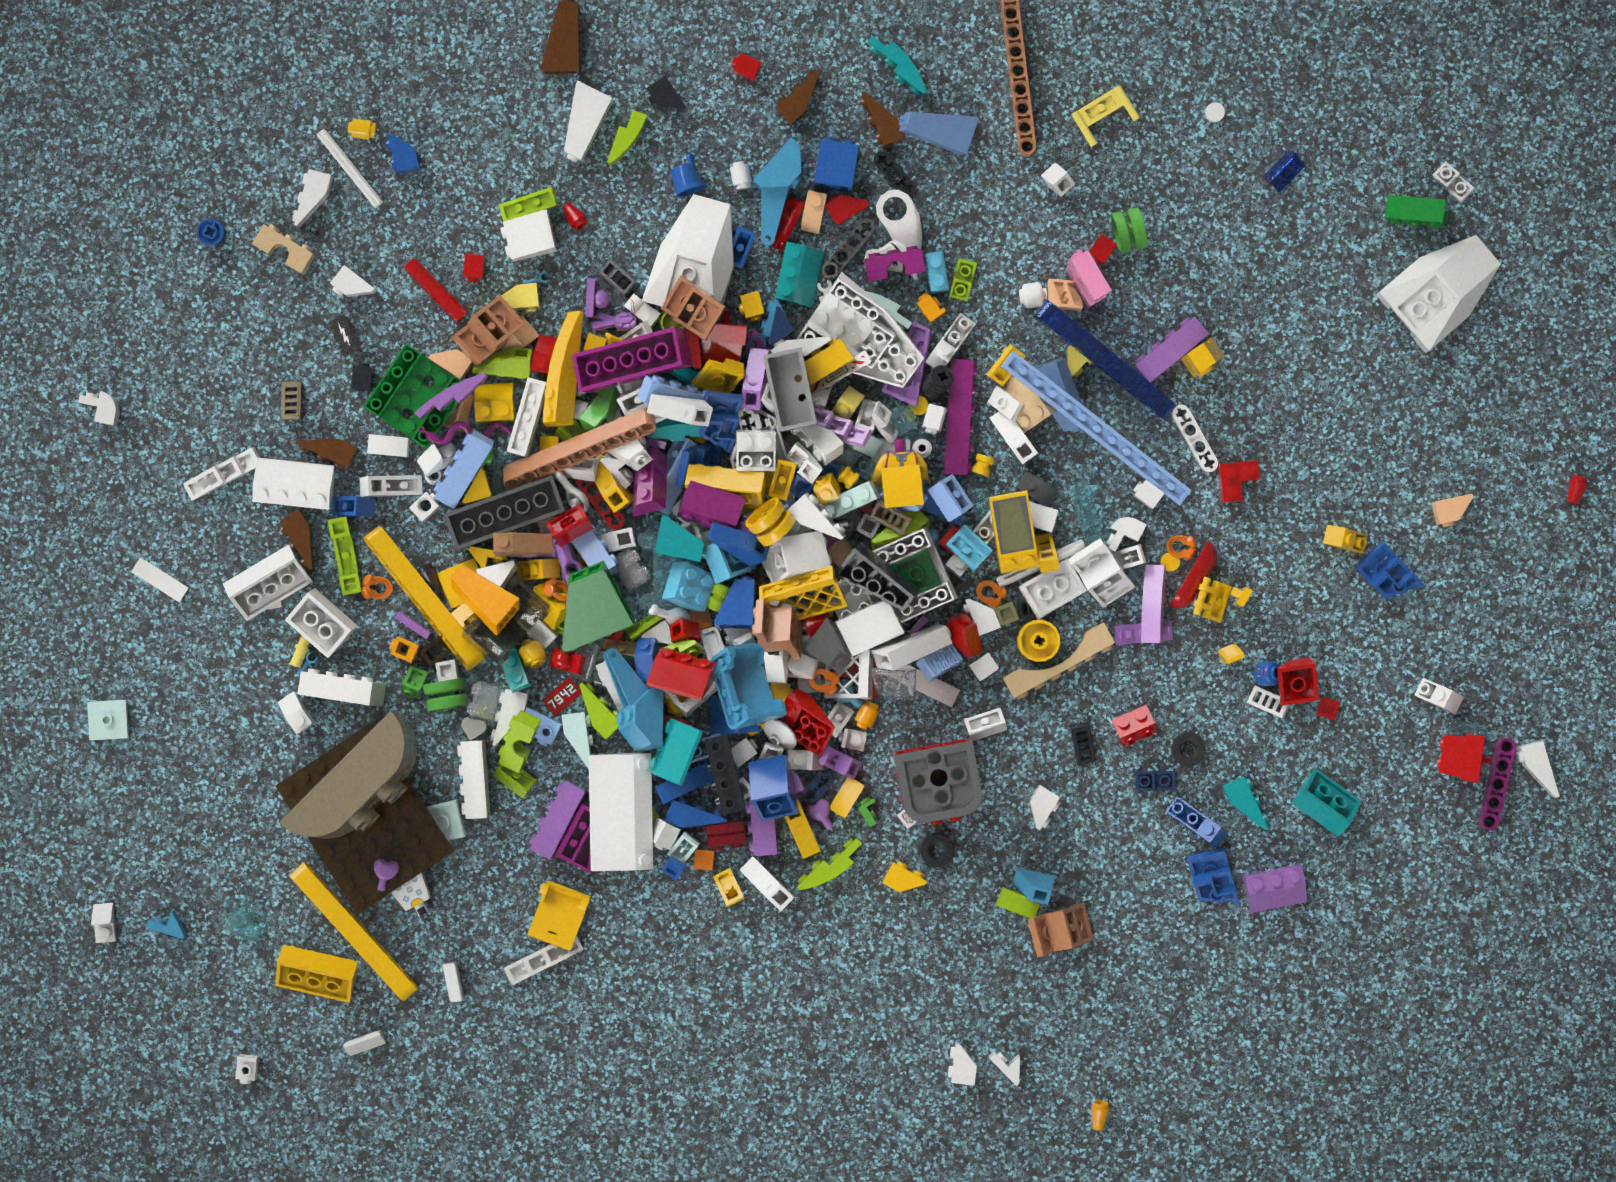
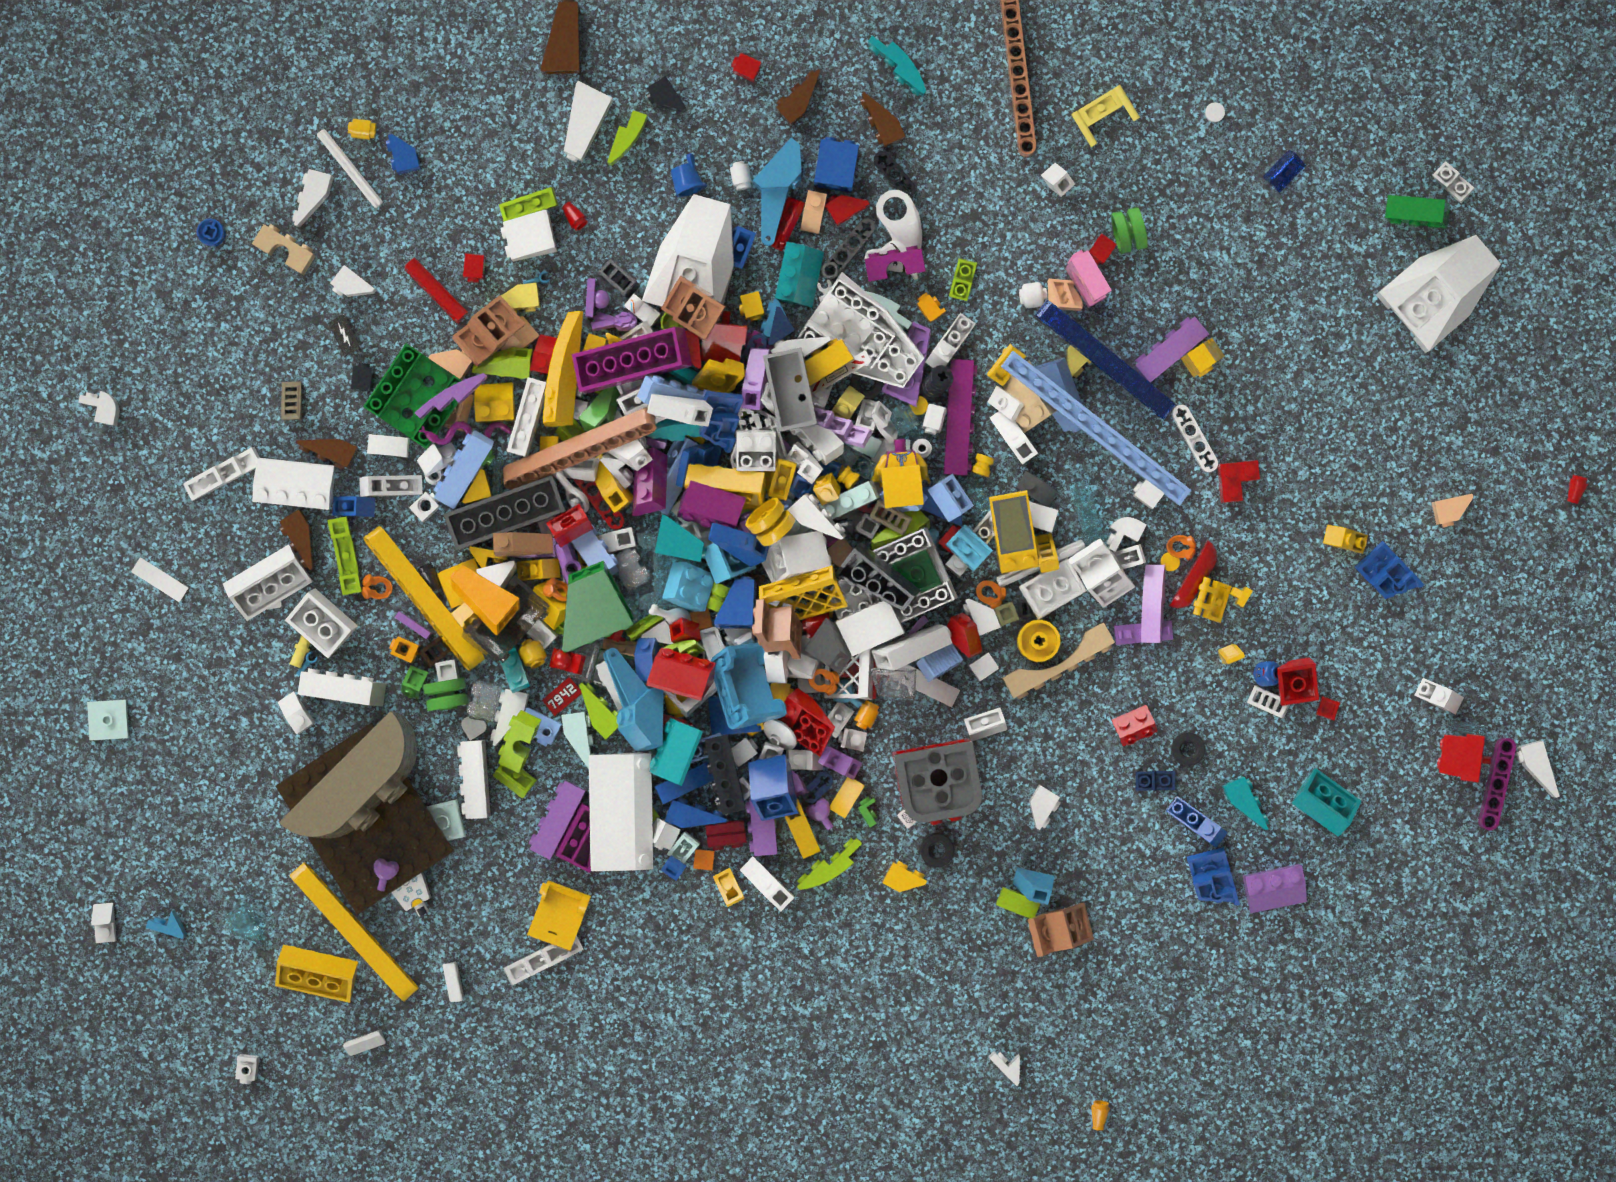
medium blue slope [899,112,979,155] -> none
medium azure brick [924,251,949,294] -> none
white slope [948,1042,977,1085] -> none
black slope [1069,722,1096,766] -> none

